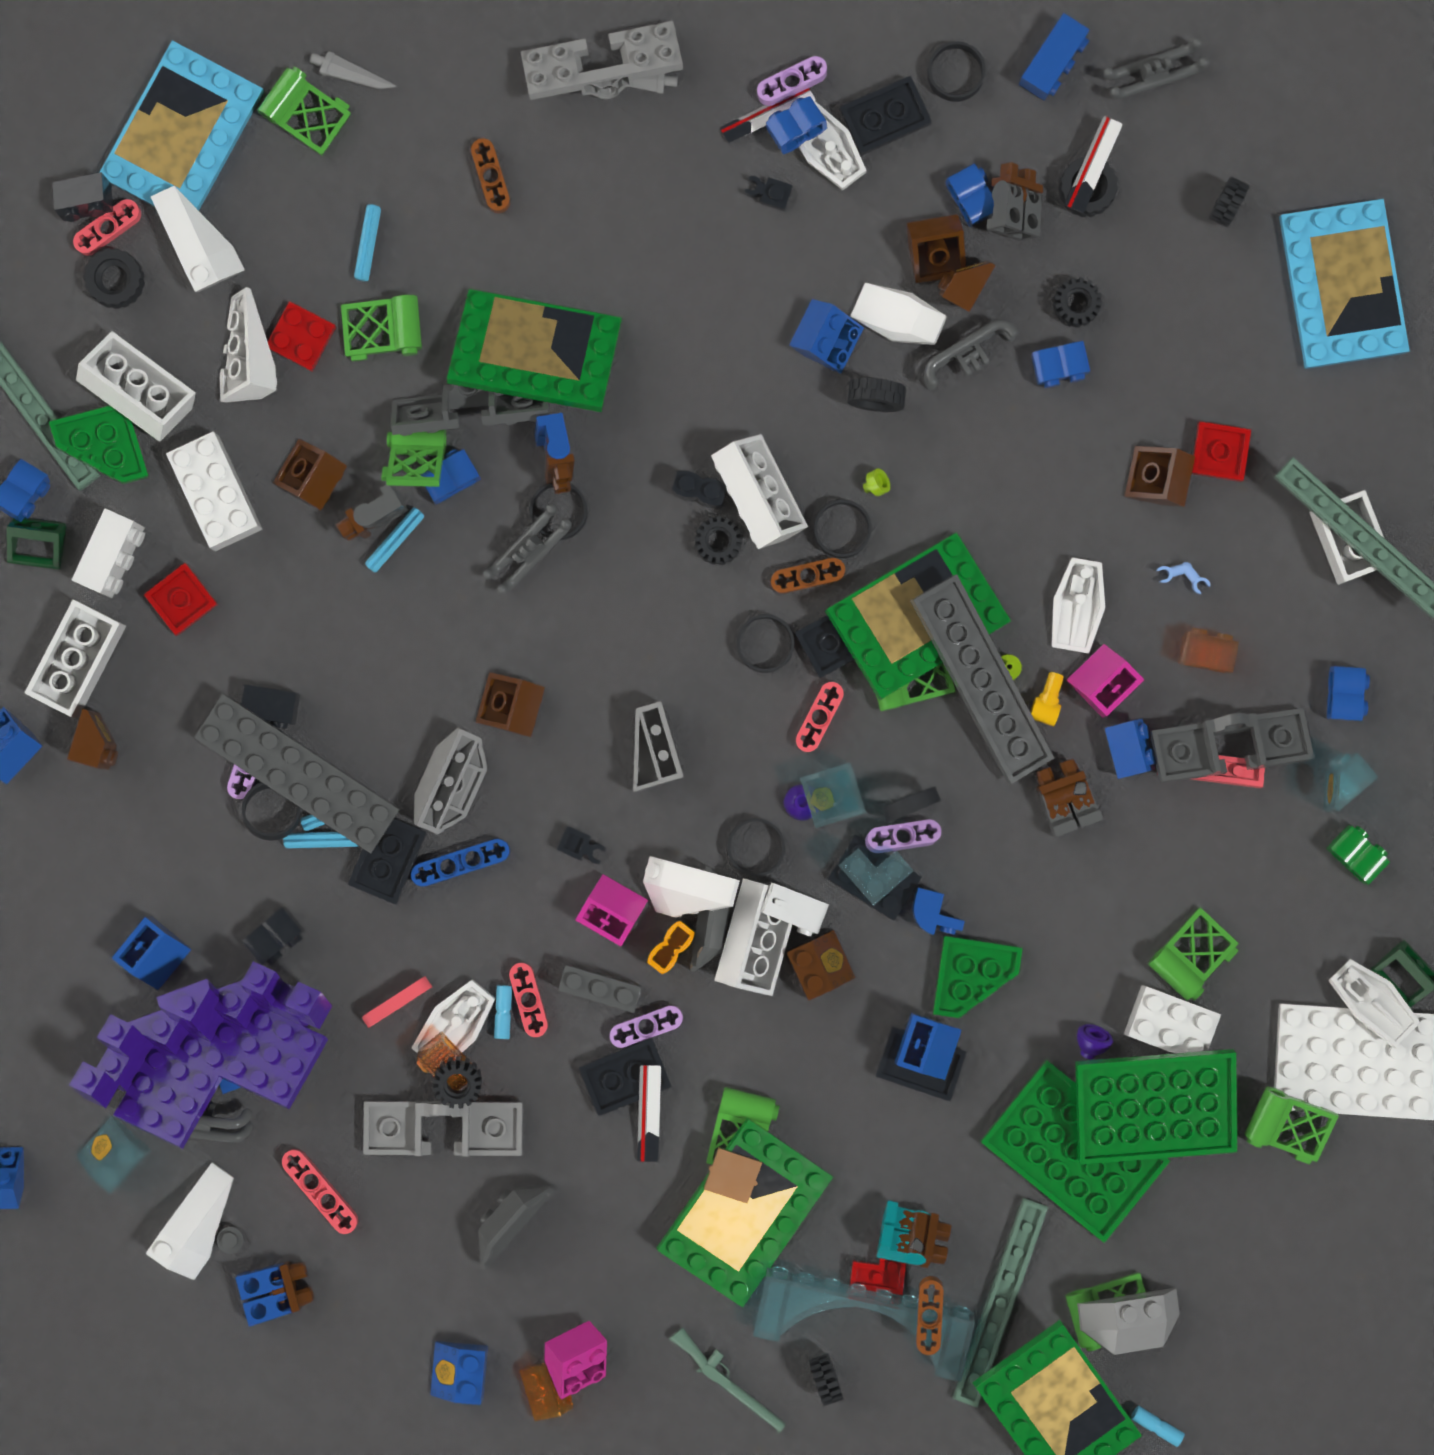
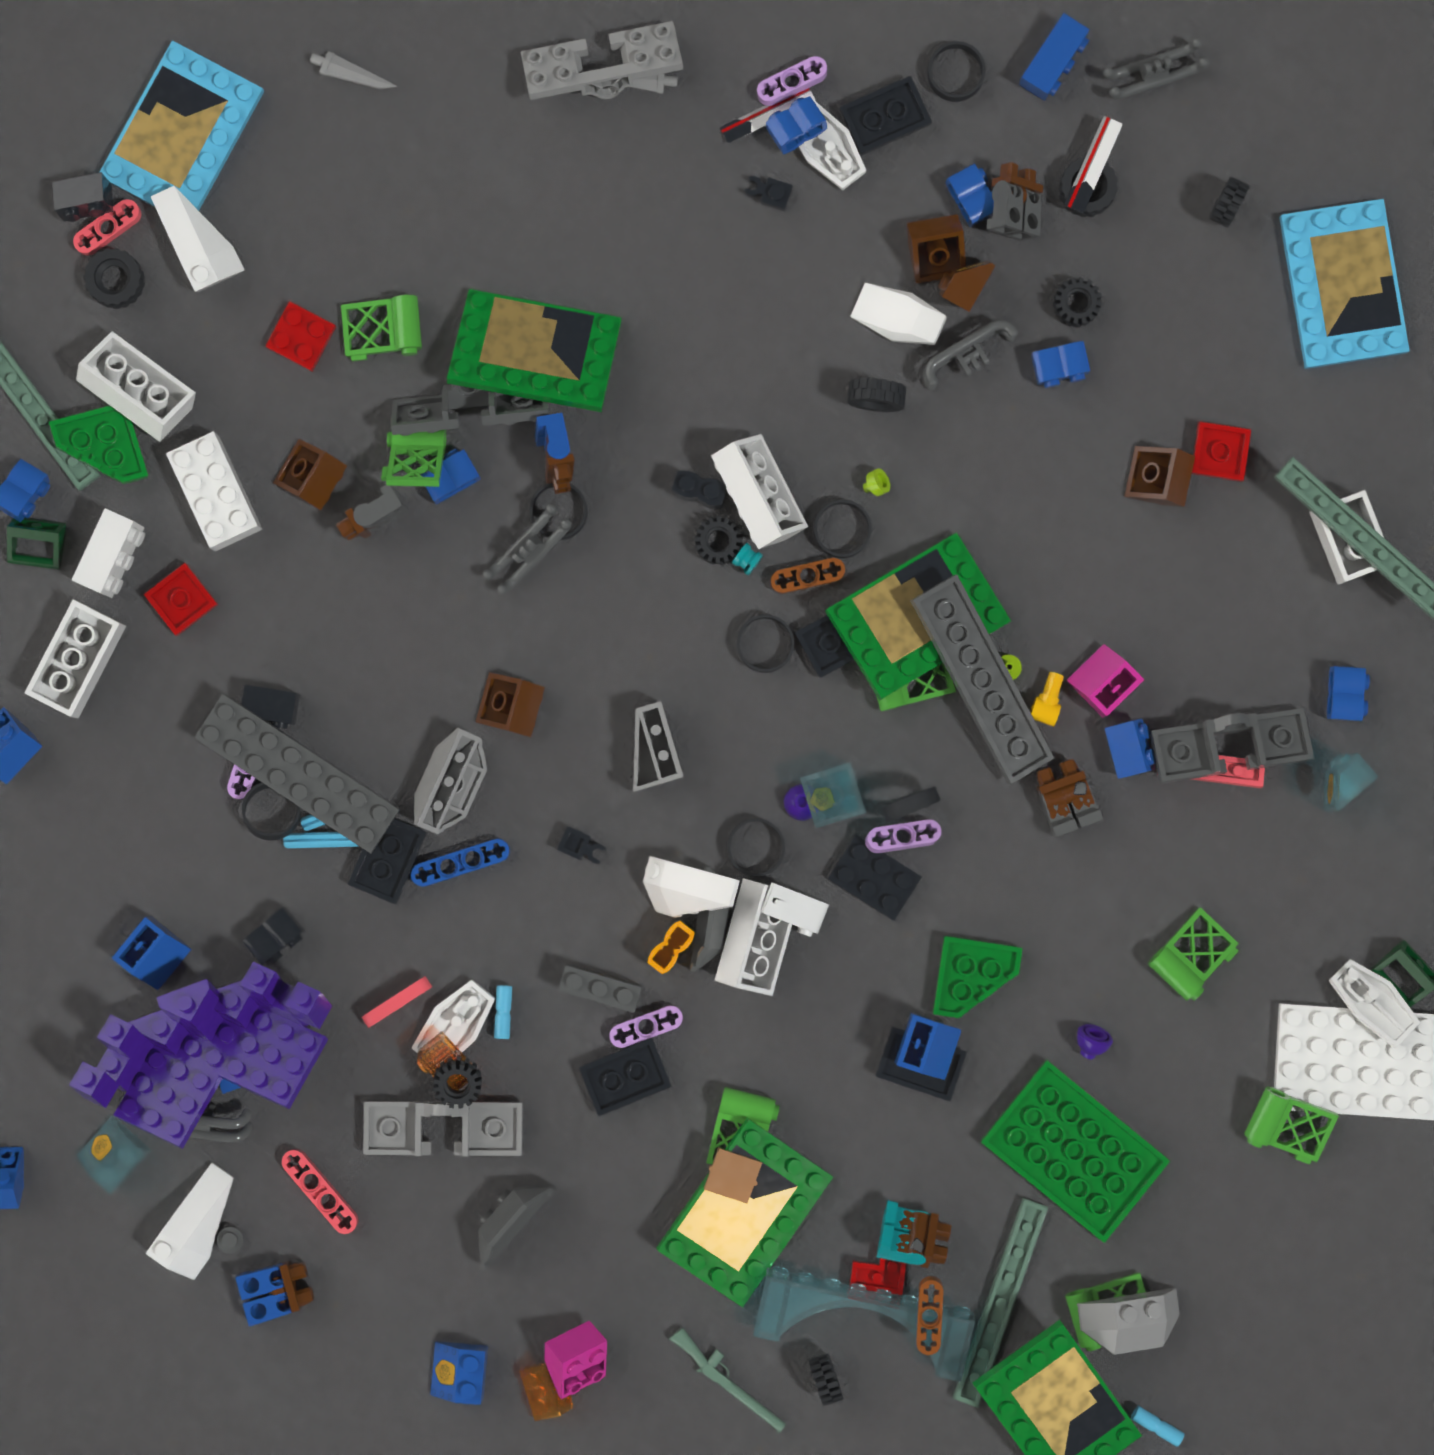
reddish brown slope [67,709,118,770] -> none
white wedge [220,287,277,402] -> none
bright green piece [257,66,351,156] -> none
medium azure axle [354,204,381,281] -> none
medium azure axle [365,507,424,572] -> none
dark orange beam [471,138,510,213] -> none
coral beam [509,962,548,1037] -> none
dark pink slope [576,874,648,946] -> none
sticker [637,1066,661,1162] -> none
reddish brown slope [786,930,855,1001] -> none
blue slope [789,299,864,374] -> none
coral beam [796,682,844,752] -> none
clear light blue brick [837,848,914,906] -> none
blue brick [912,888,965,935] -> none
white piece [1051,557,1105,653] -> none
green plate [1075,1049,1237,1165] -> none
white brick [1124,985,1221,1053] -> none
light blue arm [1156,562,1210,595] -> none
clear orange brick [1178,628,1239,674] -> none
green brick [1326,825,1390,885] -> none
none -> teal wheel [731,543,763,576]

